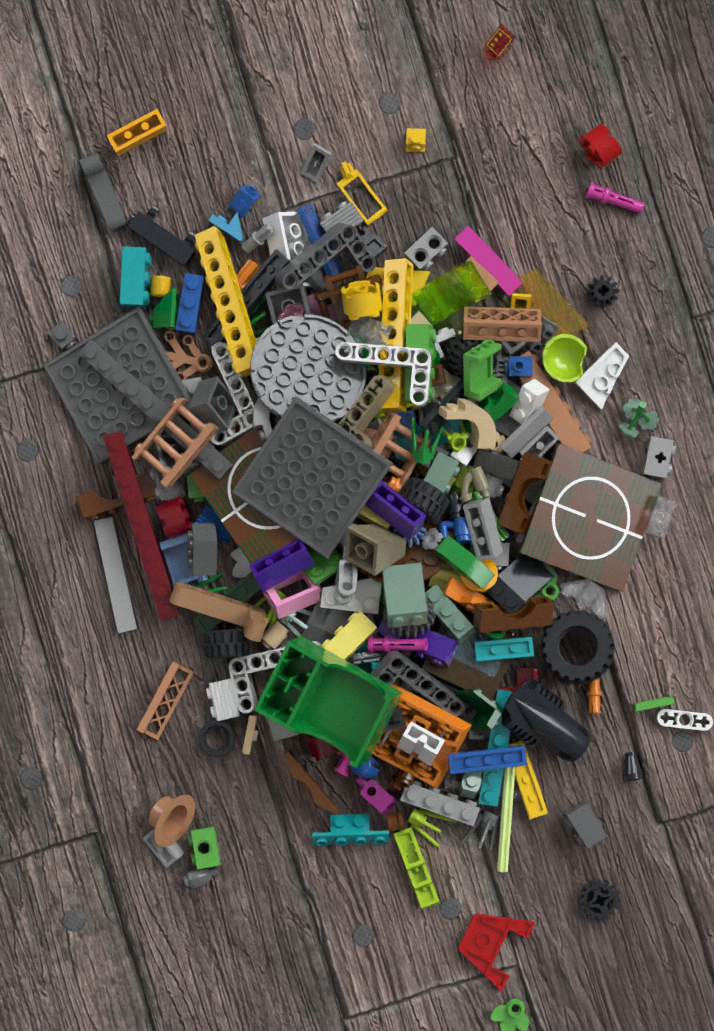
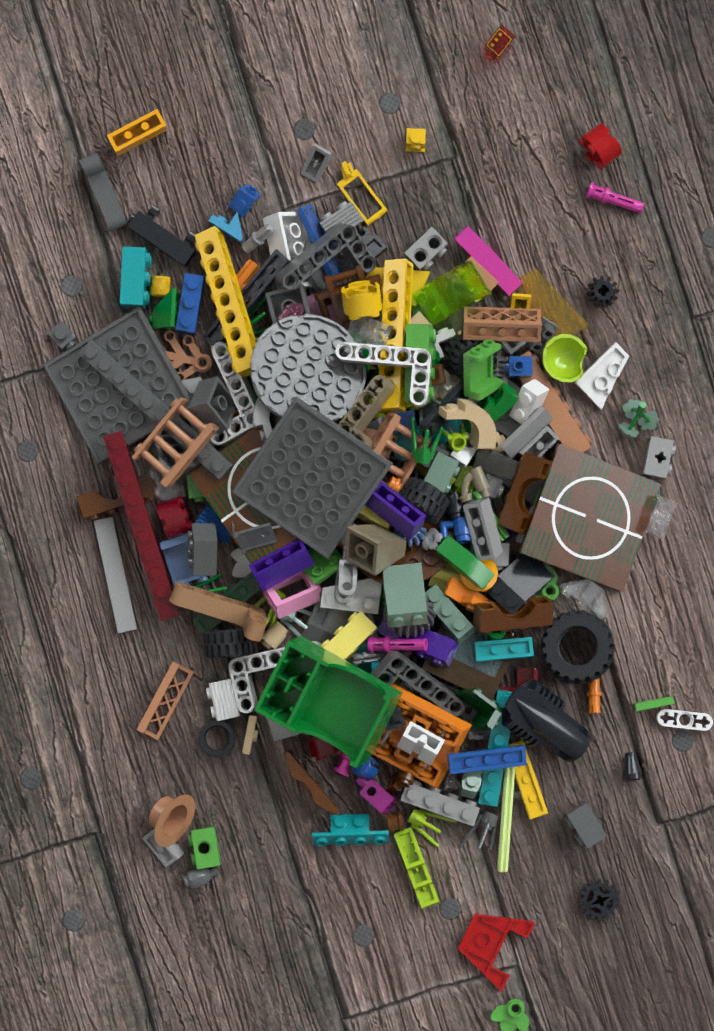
none -> dark grey piece [232,521,277,555]

